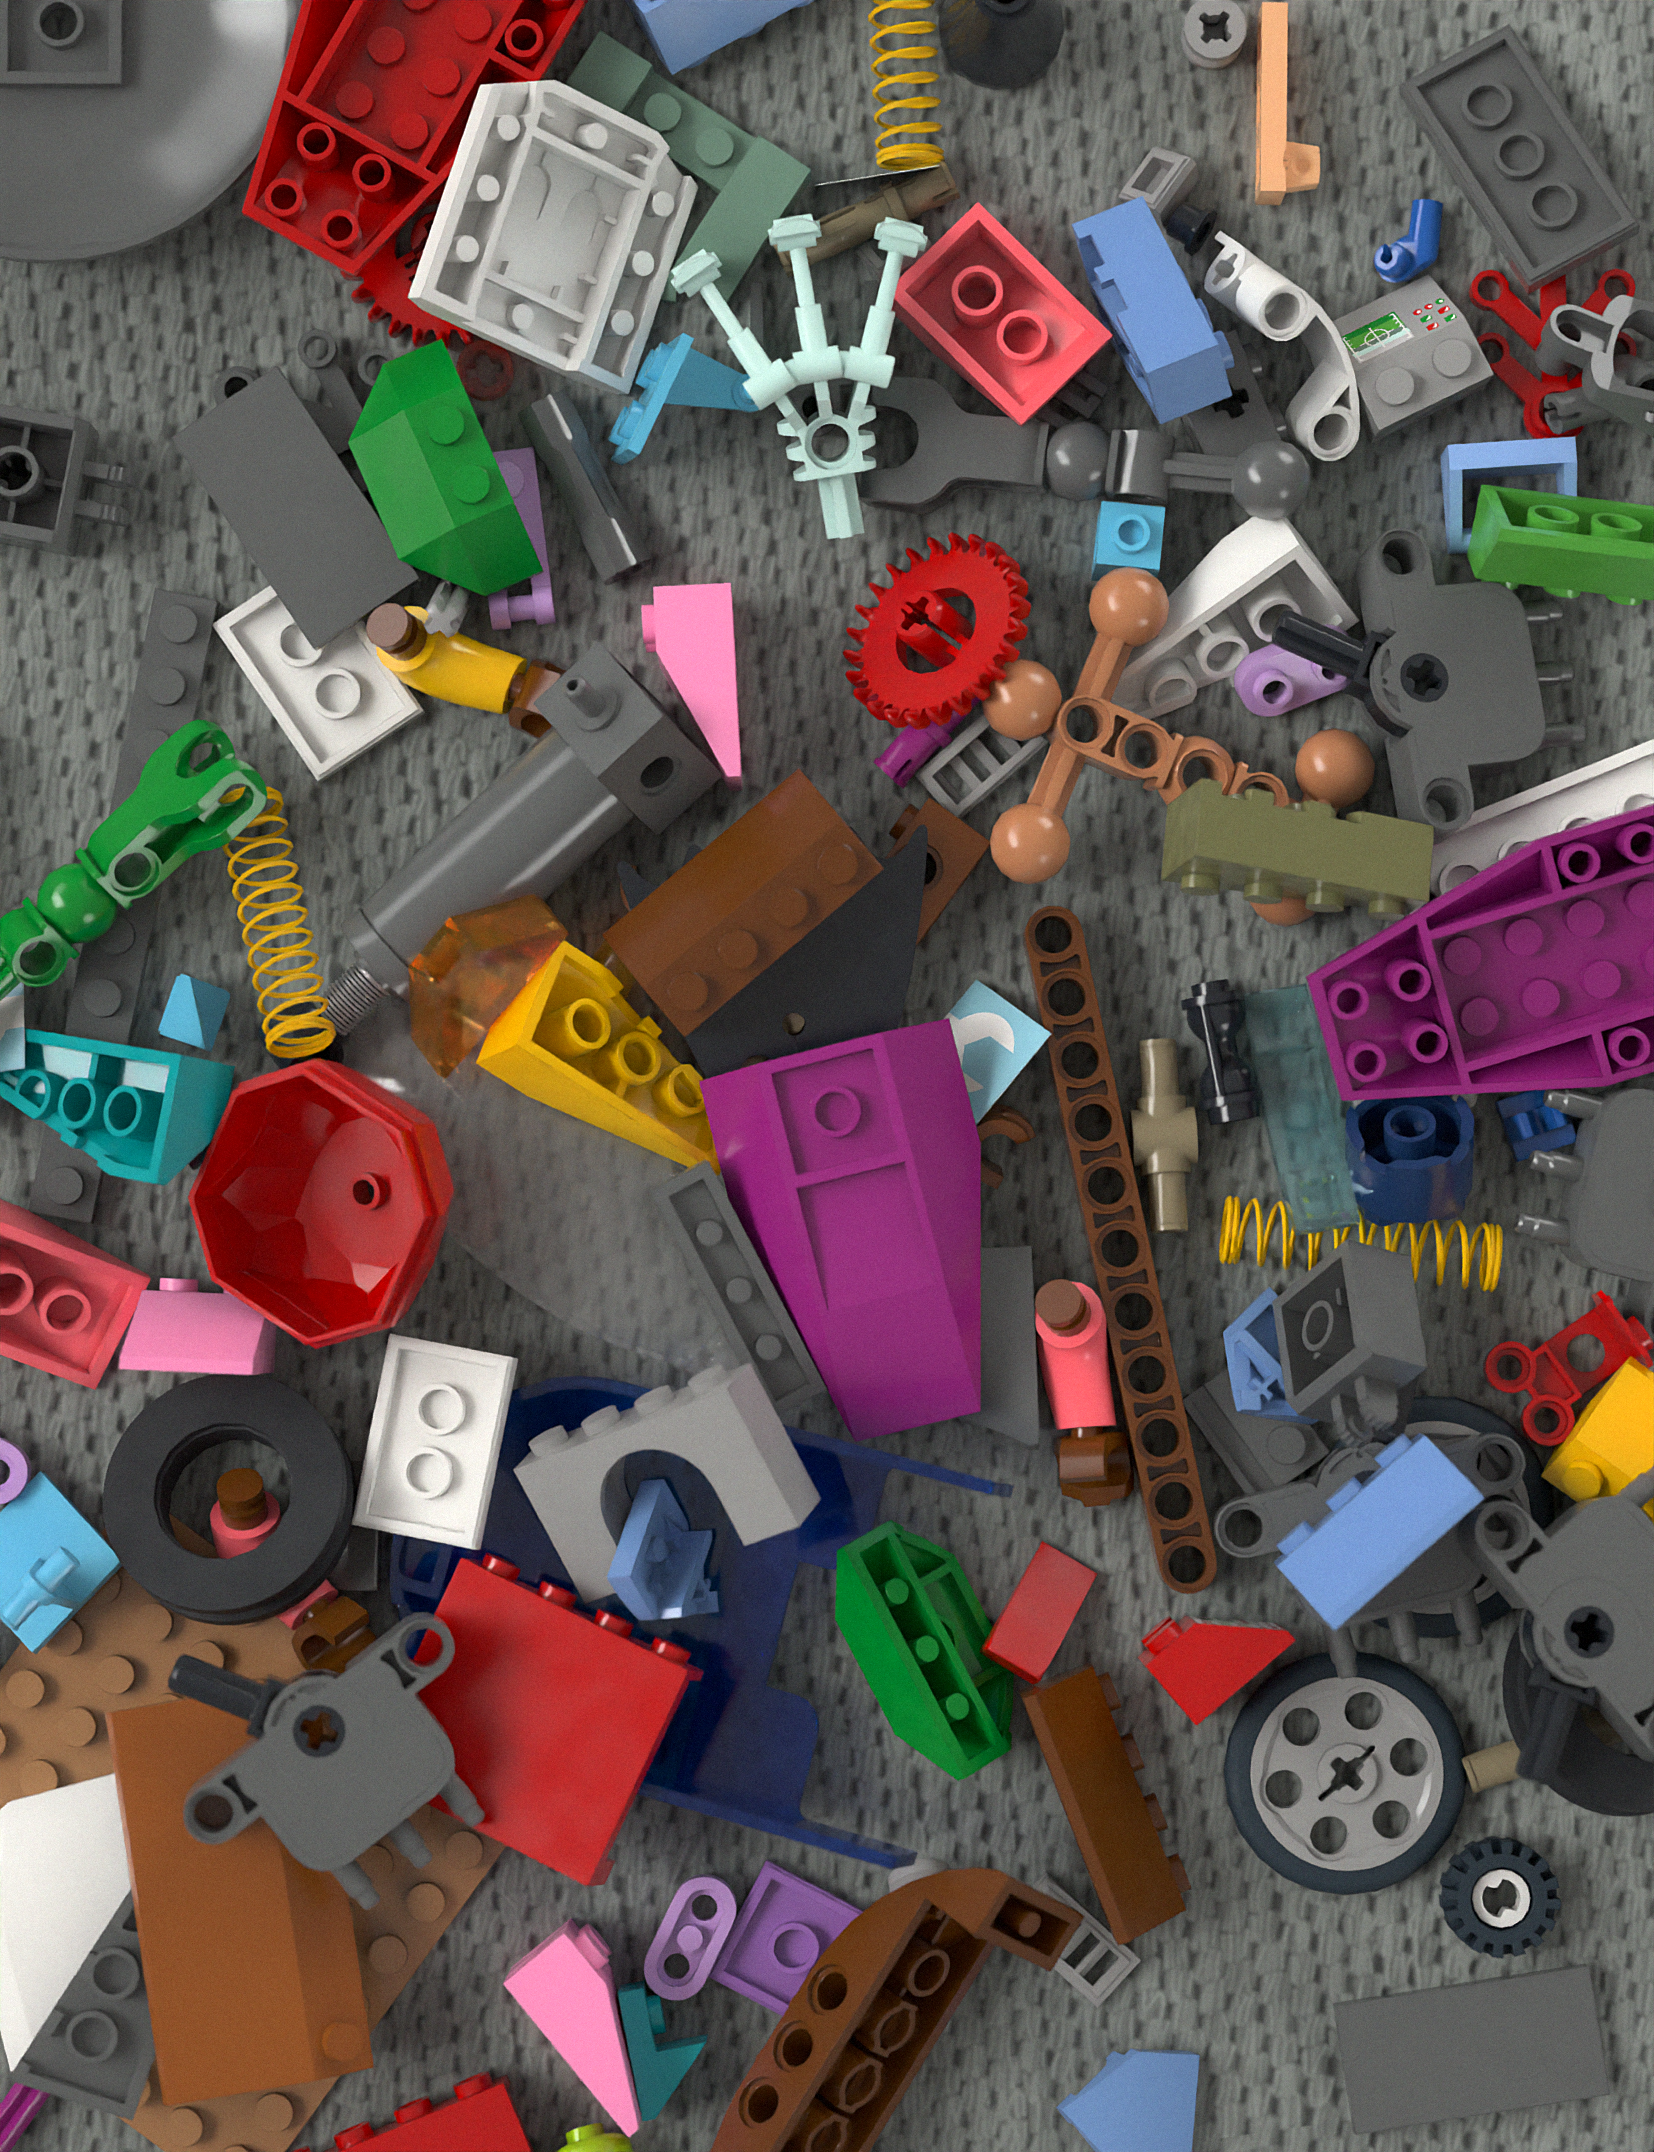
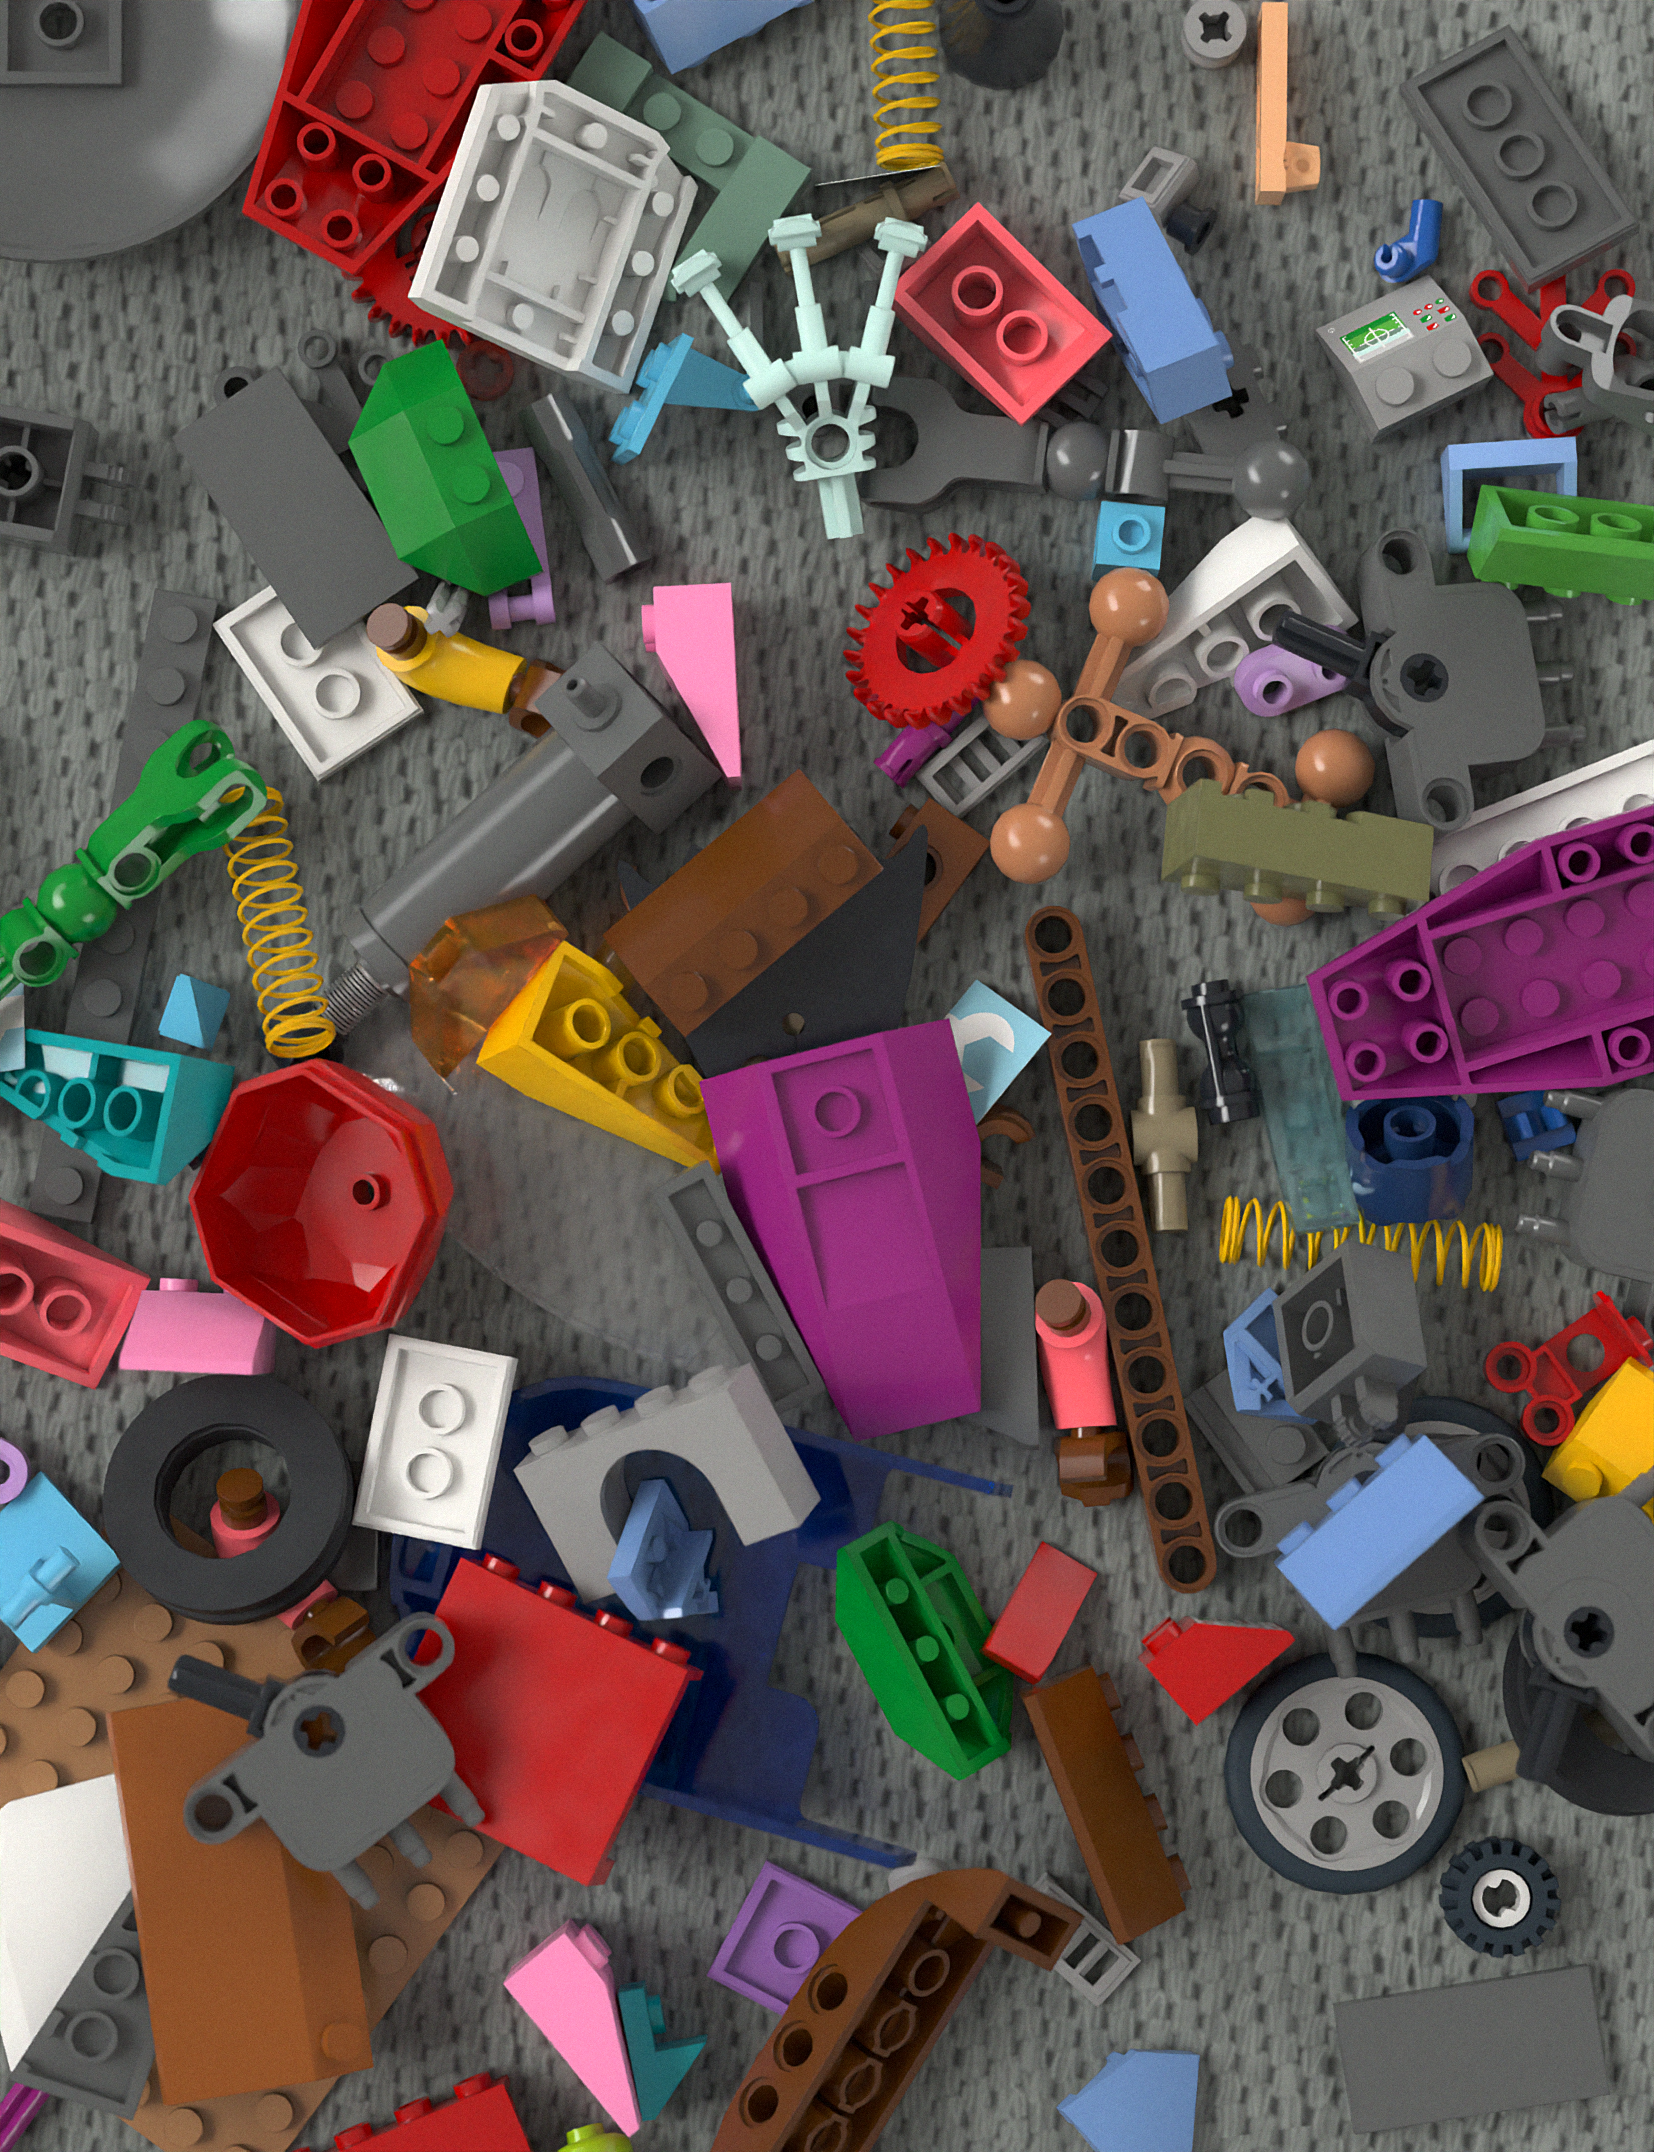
lavender plate [644,1874,737,2000] -> none
white panel [1204,231,1360,461] -> none

